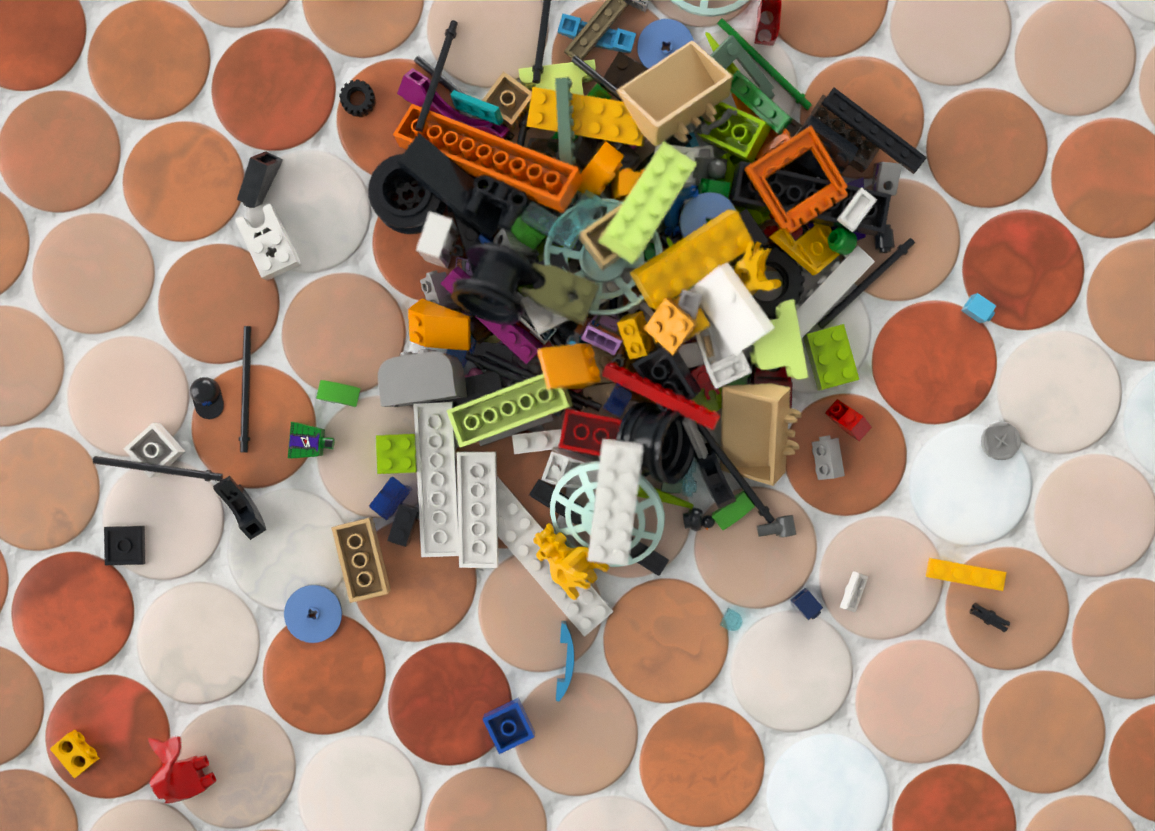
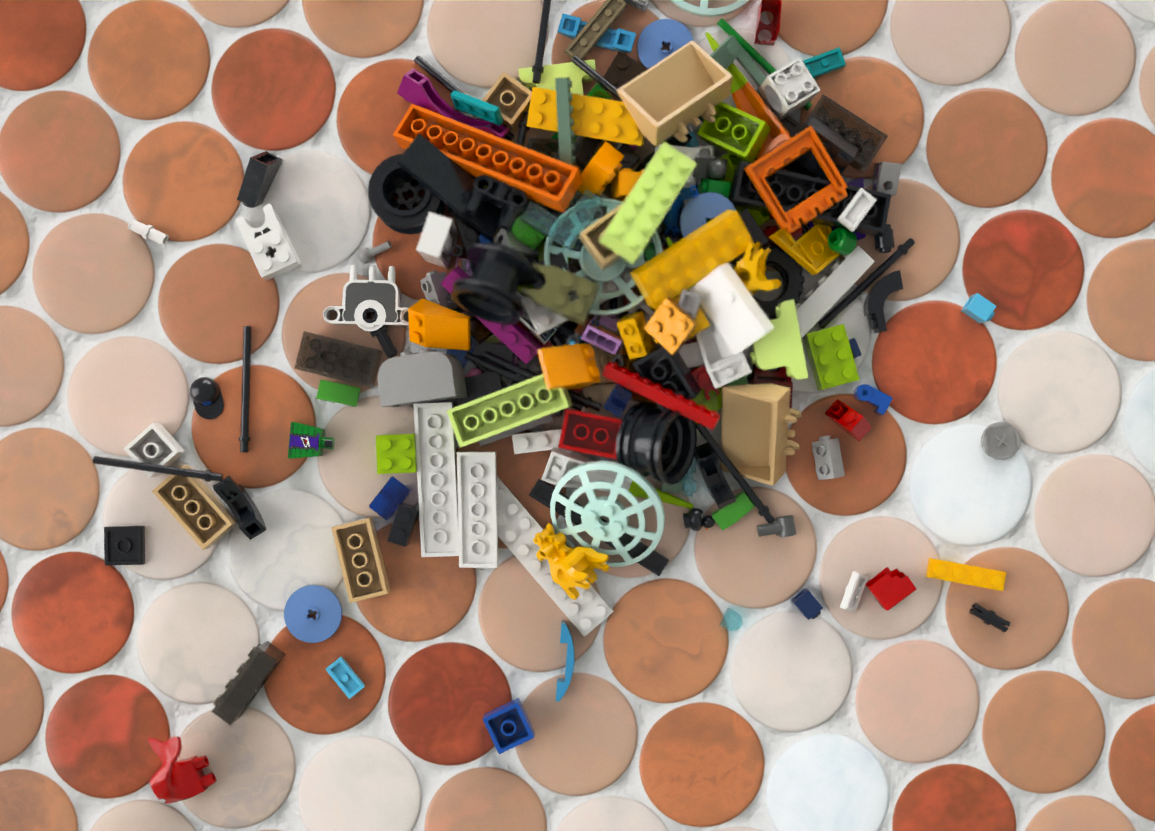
yellow brick [50,730,100,779] -> none
black tyre [339,79,376,117] -> none
black bar [415,20,458,132] -> none
white brick [588,439,643,566] -> none
light grey axle [682,417,708,459] -> none
dark grey piece [696,108,737,135] -> none
tan piece [702,330,715,363] -> none
green tile [730,70,793,135] -> none
black tile [821,87,927,174] -> none
none -> white pin [128,219,169,245]
none -> tan brick [152,465,238,550]
none -> clear smoke brick [212,641,286,725]
none -> clear smoke brick [294,331,383,388]
none -> piece [323,265,409,358]
none -> medium azure plate [325,656,365,699]
none -> light grey bar [358,241,392,263]
none -> white brick [758,57,820,120]
none -> teal tile [803,47,846,79]
none -> dark blue tile [849,338,861,358]
none -> blue leg [854,384,893,415]
none -> black arch [864,270,903,333]
none -> red piece [866,567,917,611]

